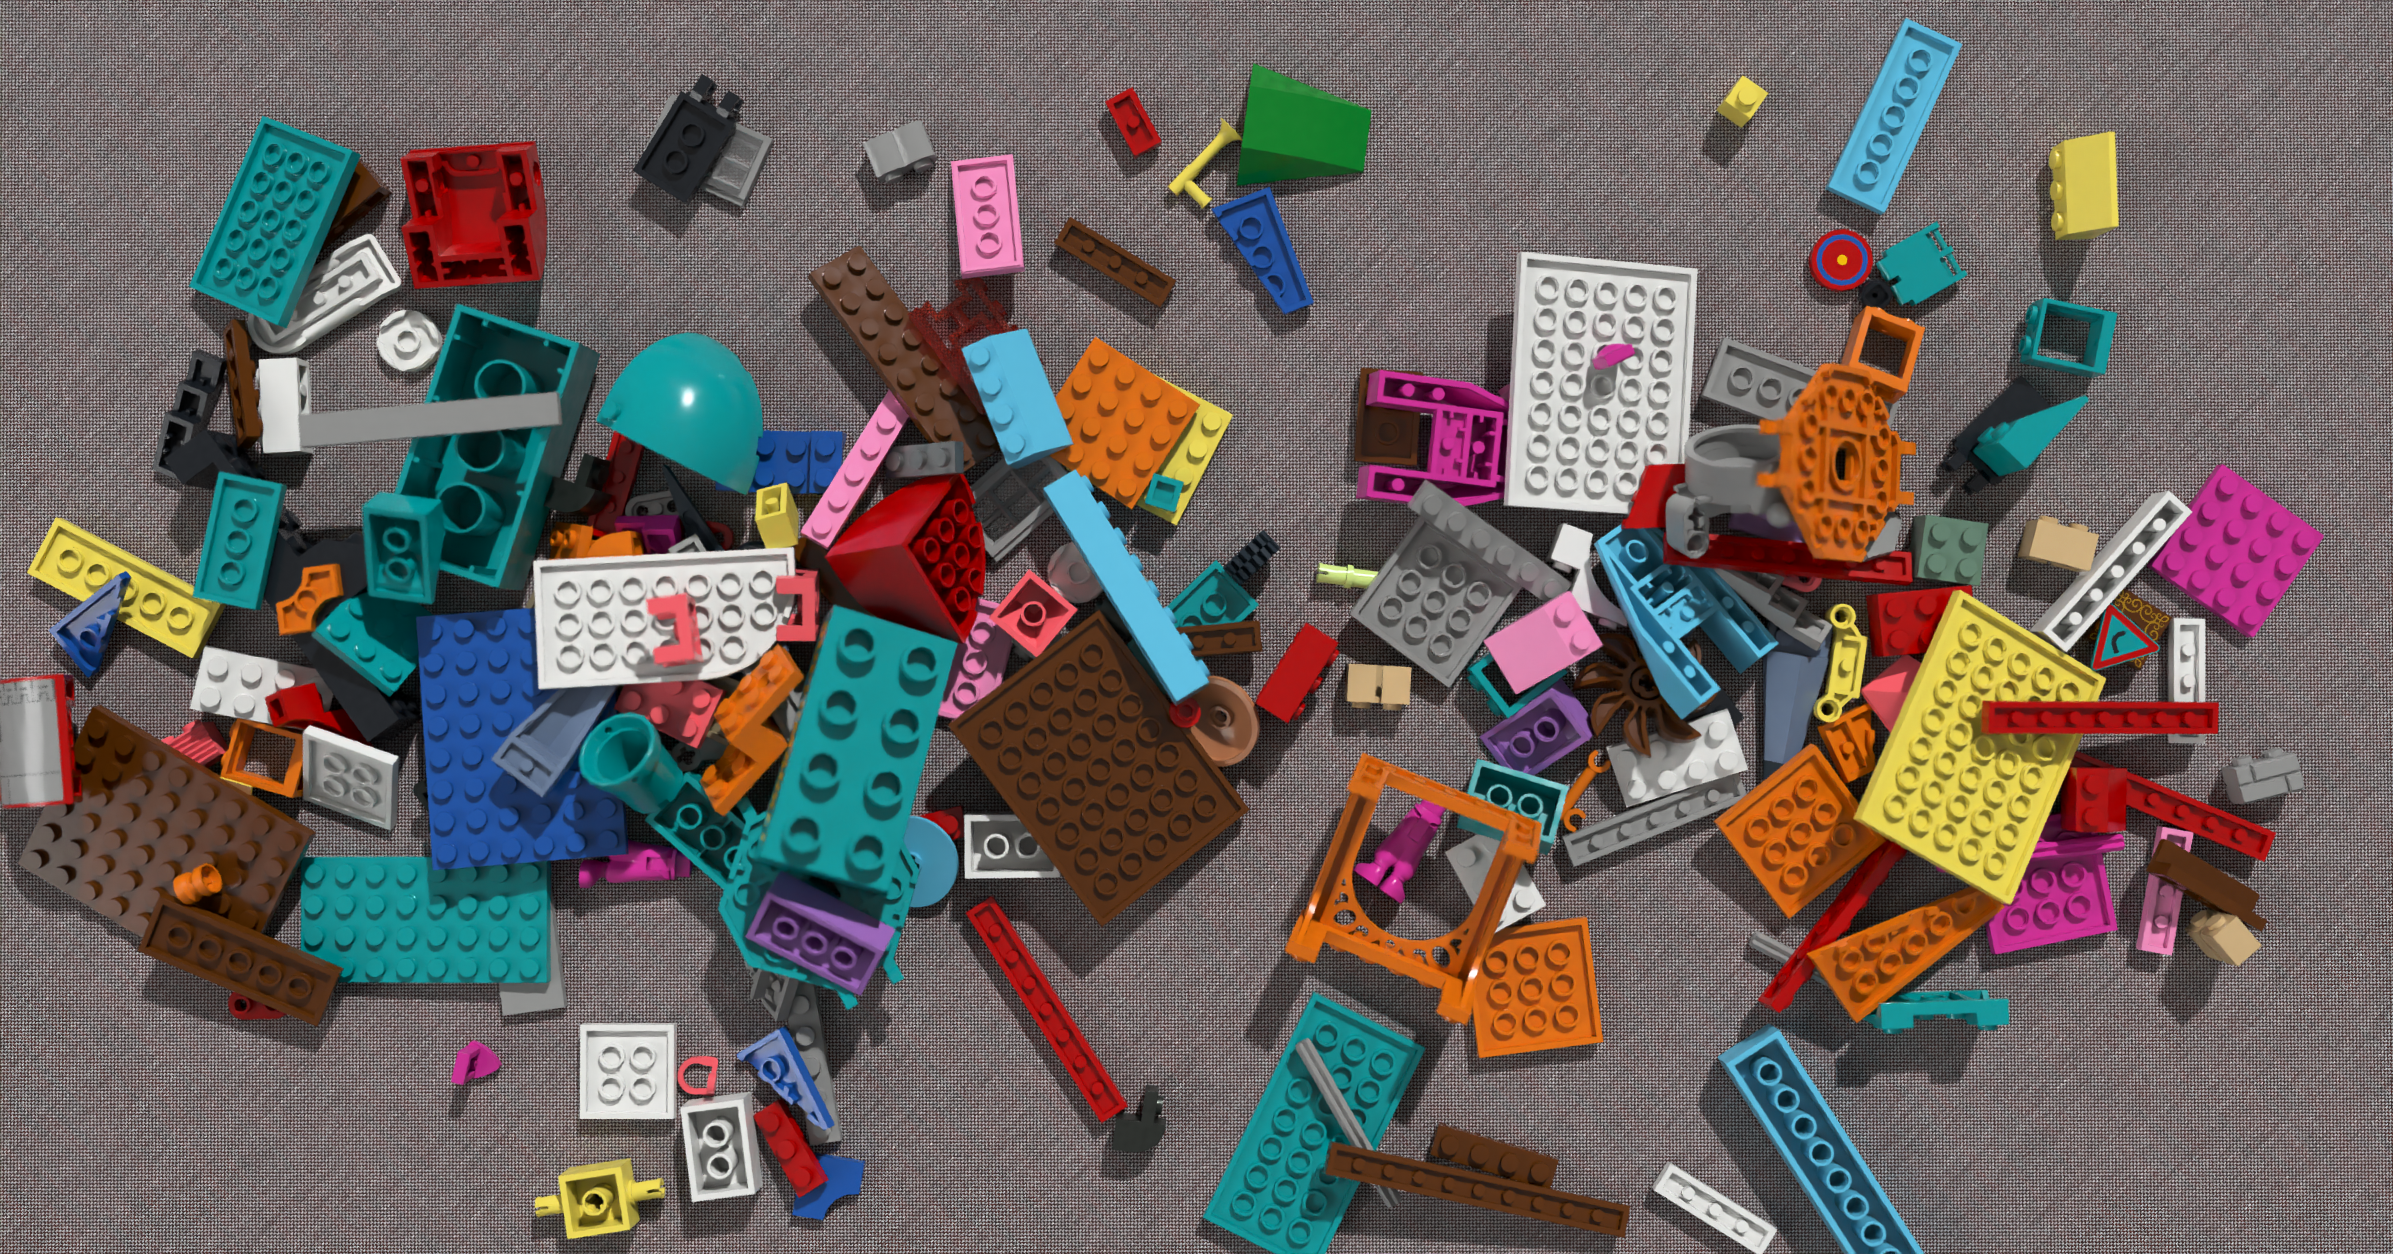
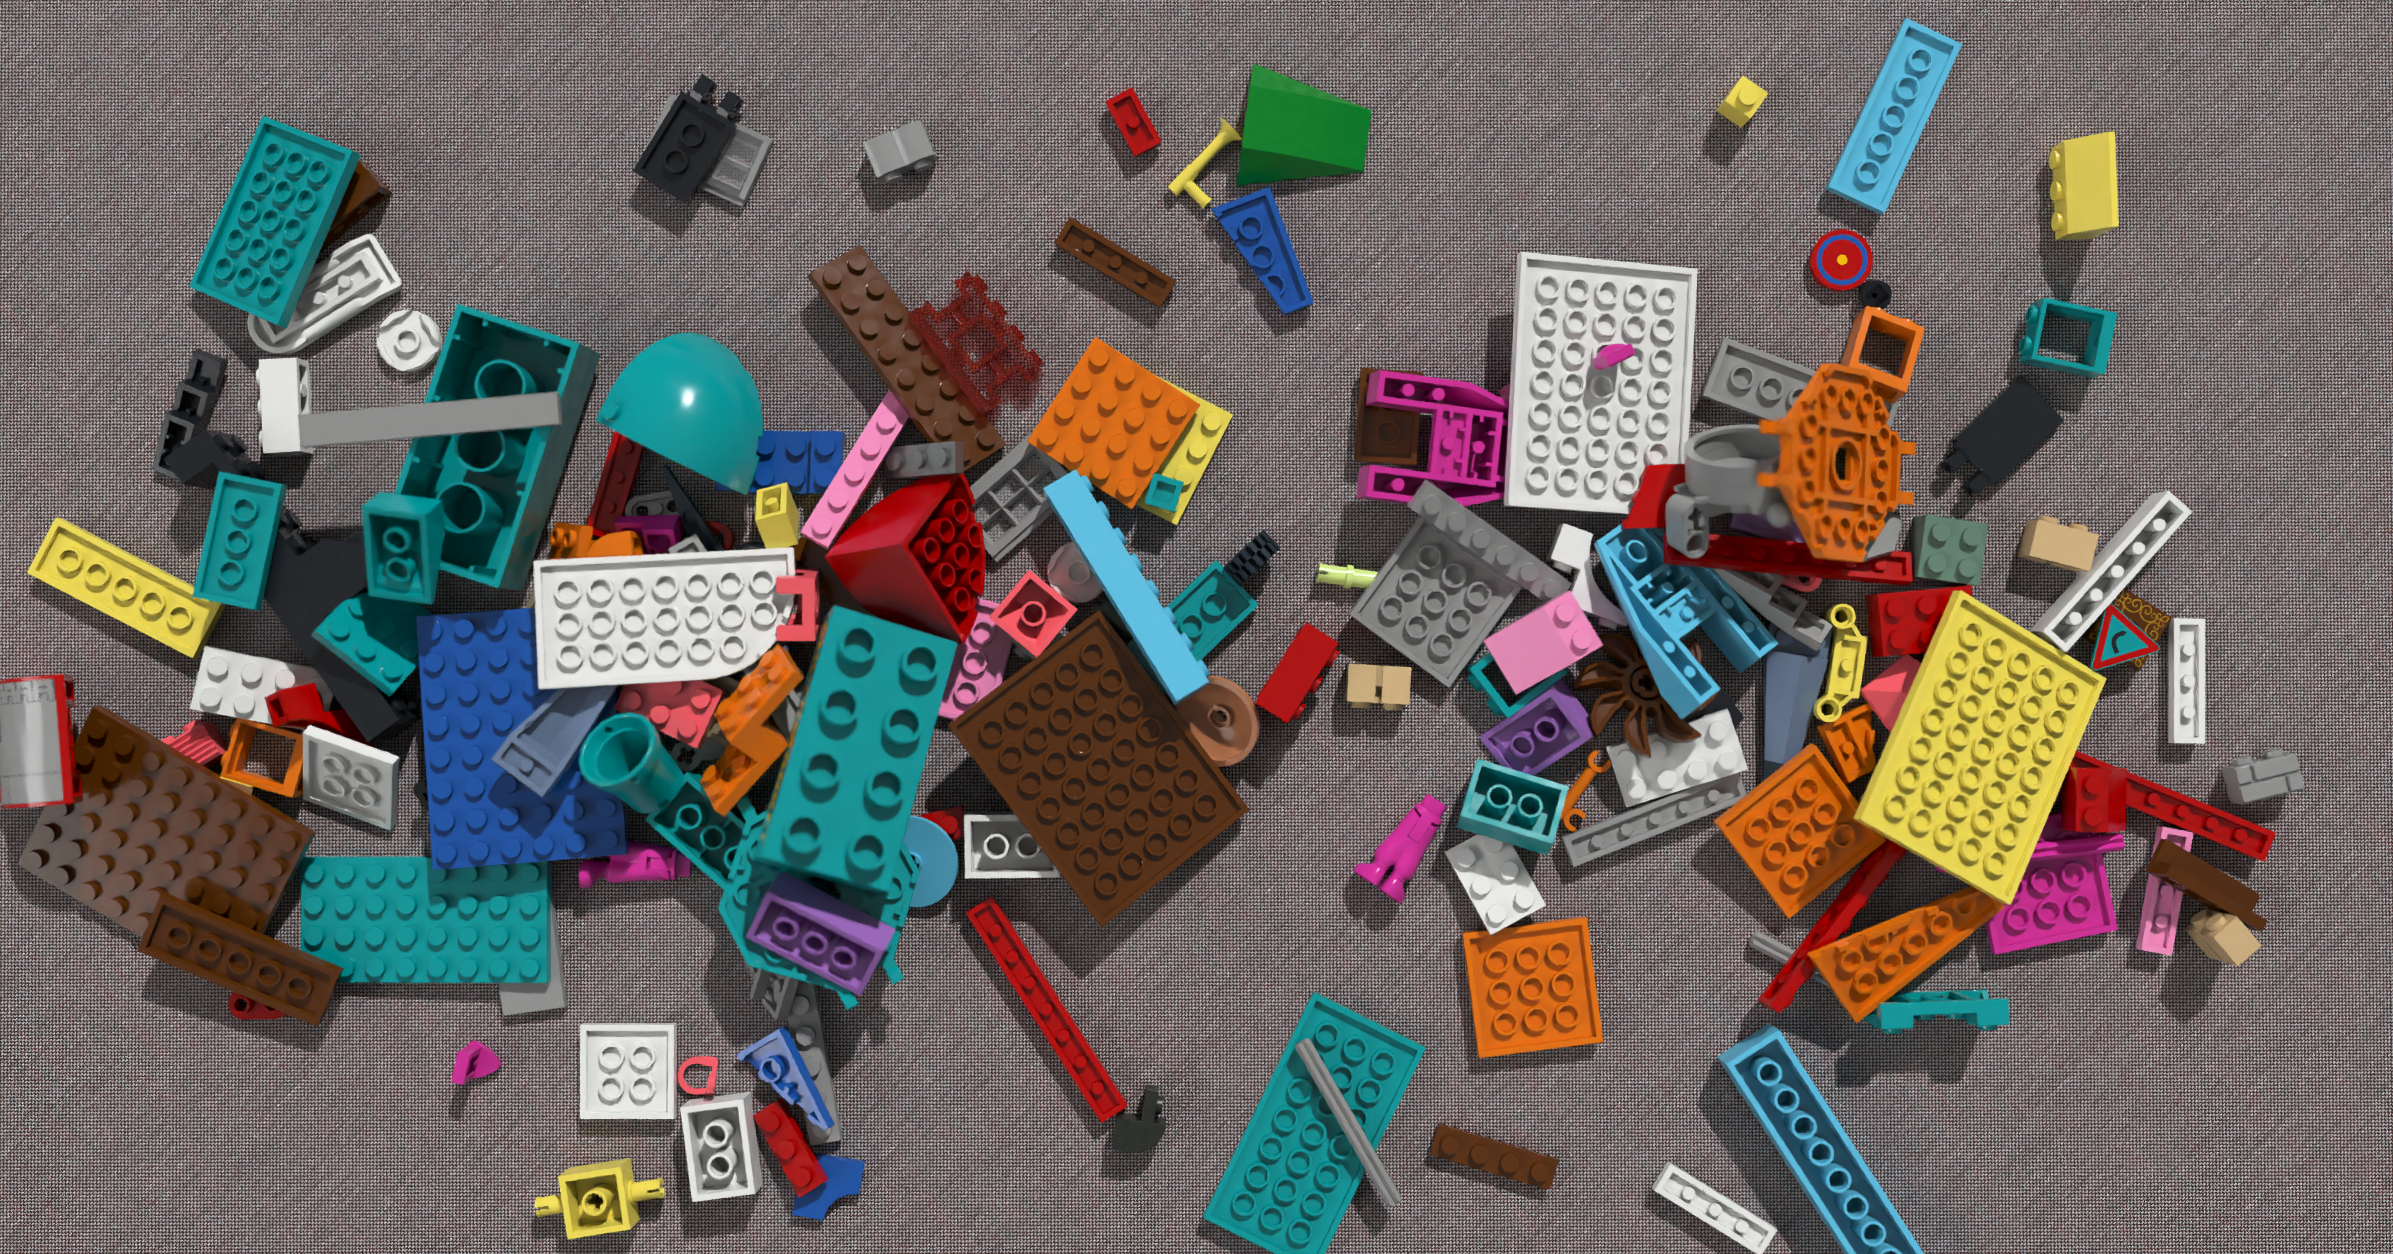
blue wing [48,571,131,678] -> none
orange wheel [173,863,222,905] -> none
reddish brown plate [223,319,263,448] -> none
orange tile [276,564,344,636] -> none
red slope [400,141,547,289] -> none
pearl dark grey brick [543,453,612,517] -> none
coral panel [646,593,703,668] -> none
bright pink tile [951,154,1025,279] -> none
medium azure slope [962,329,1074,469] -> none
red plate [1169,697,1201,729] -> none
reddish brown tile [1176,620,1262,657] -> none
orange arch [1285,753,1542,1025] -> none
reddish brown plate [1323,1141,1631,1238] -> none
teal plate [1875,221,1968,307] -> none
teal slope [1973,395,2089,477] -> none
red plate [1981,701,2219,734] -> none
dark pink plate [2146,464,2324,638] -> none

